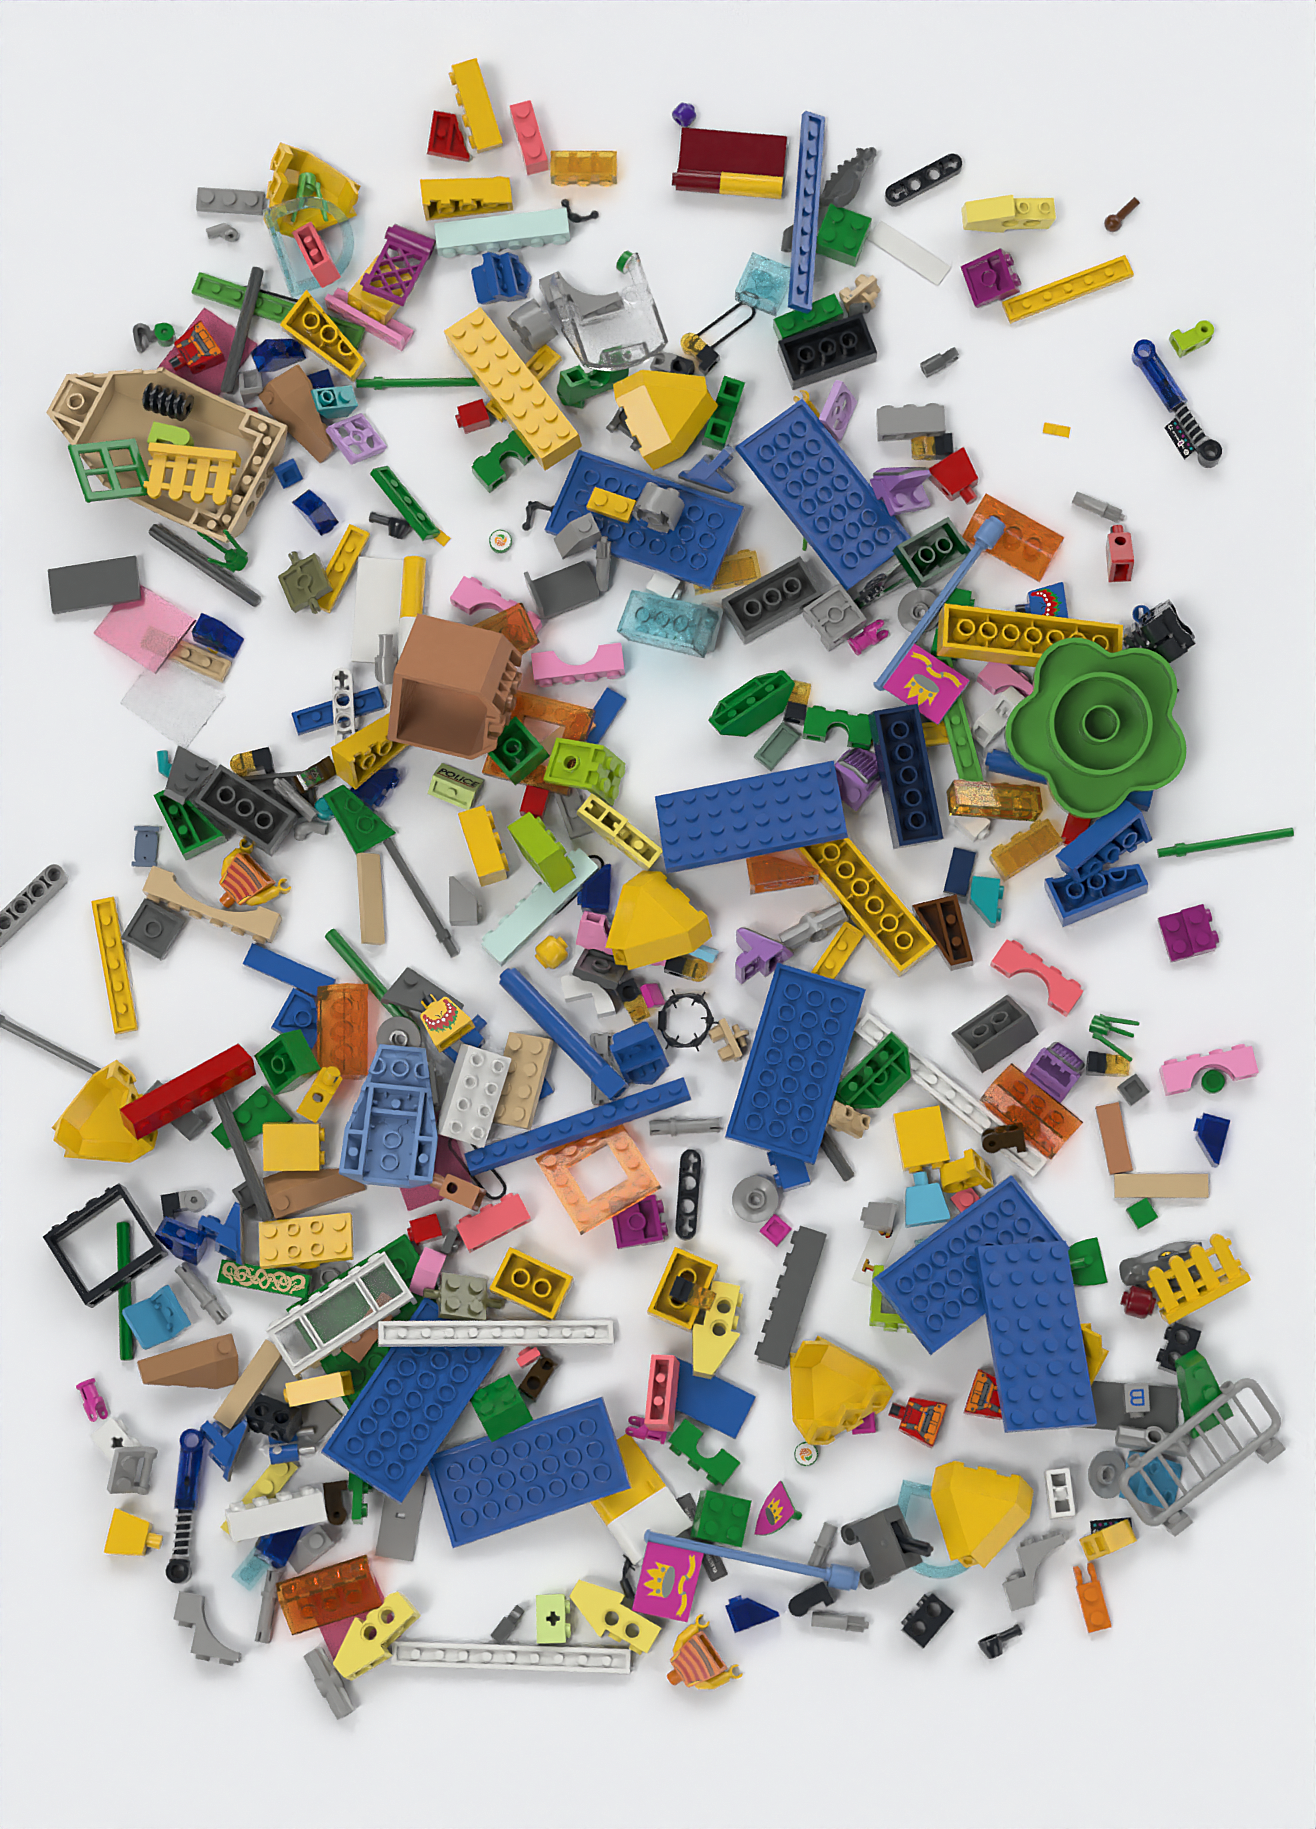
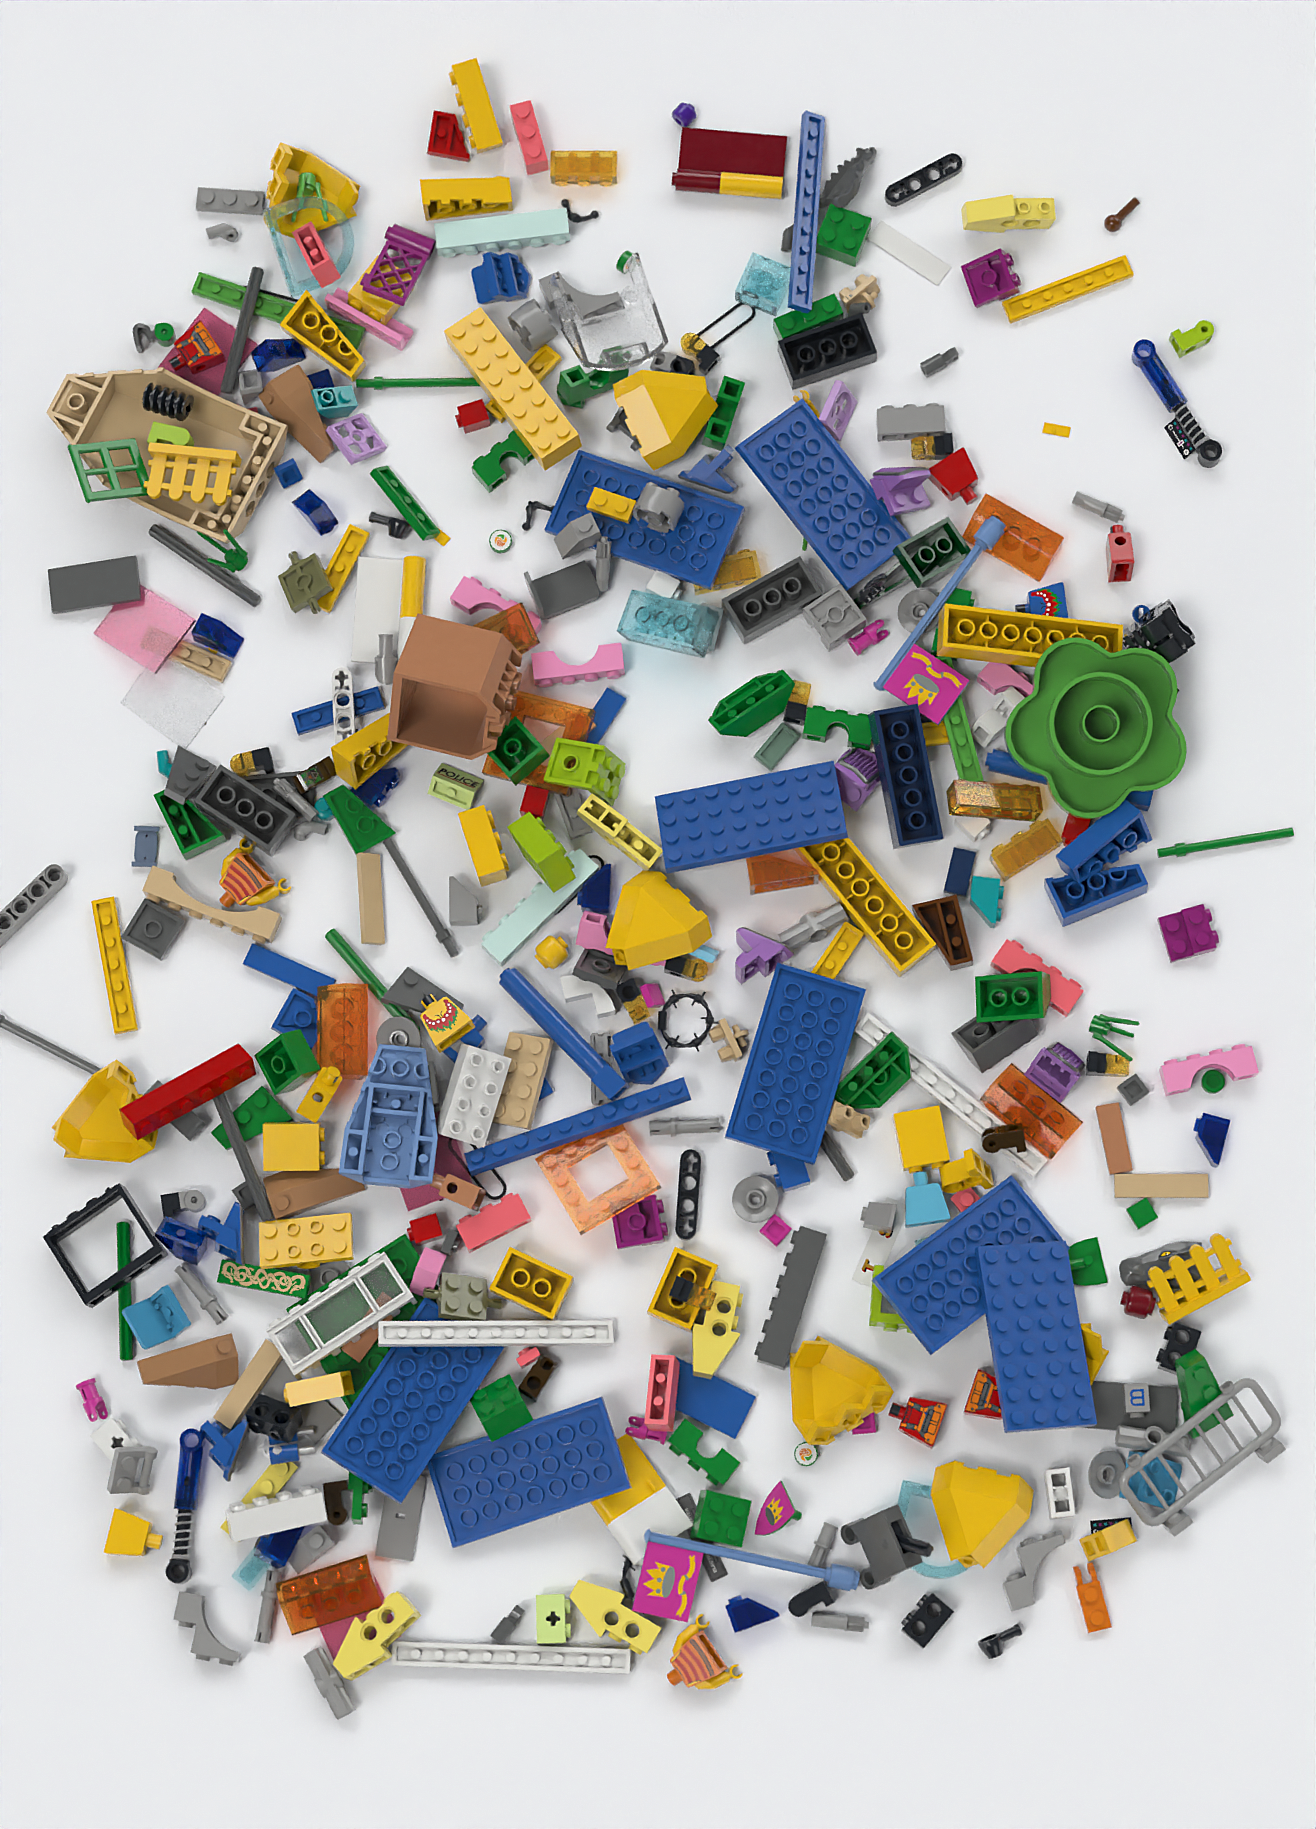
none -> green slope [975,971,1051,1023]

